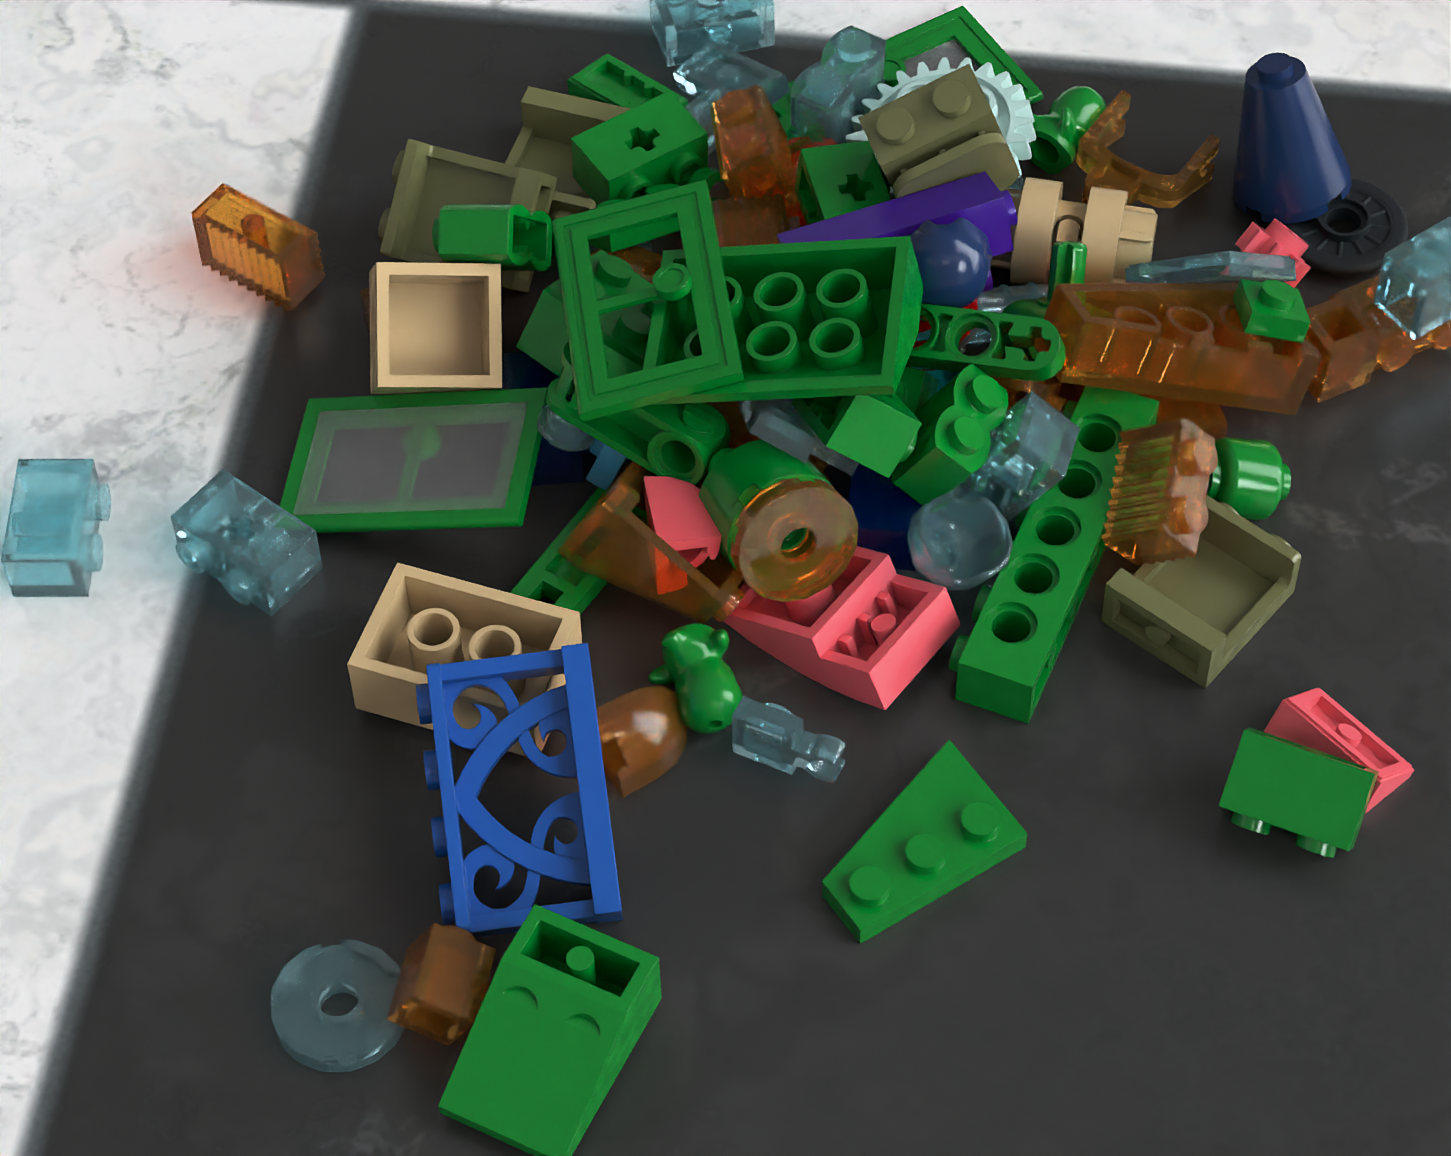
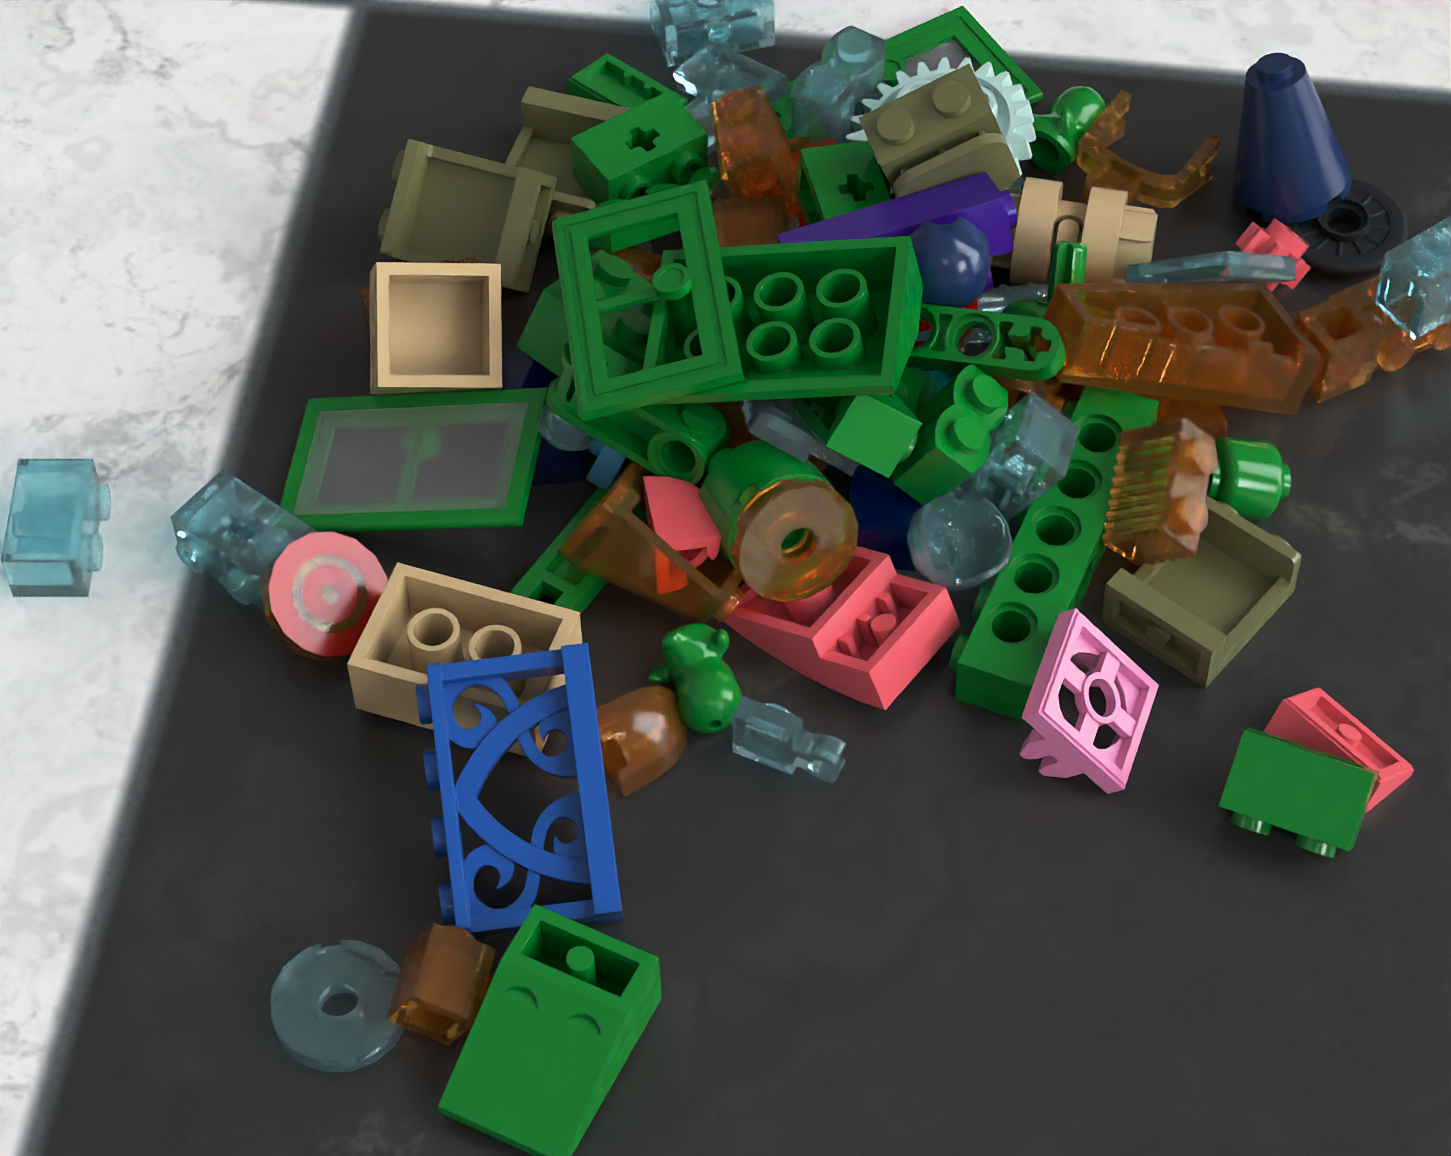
clear orange brick [191,183,325,312] -> none
green brick [432,204,552,271] -> none
green wing [822,739,1027,944] -> none
green plate [1233,279,1311,343] -> none
none -> tile [261,531,388,661]
none -> bright pink piece [1019,608,1159,794]

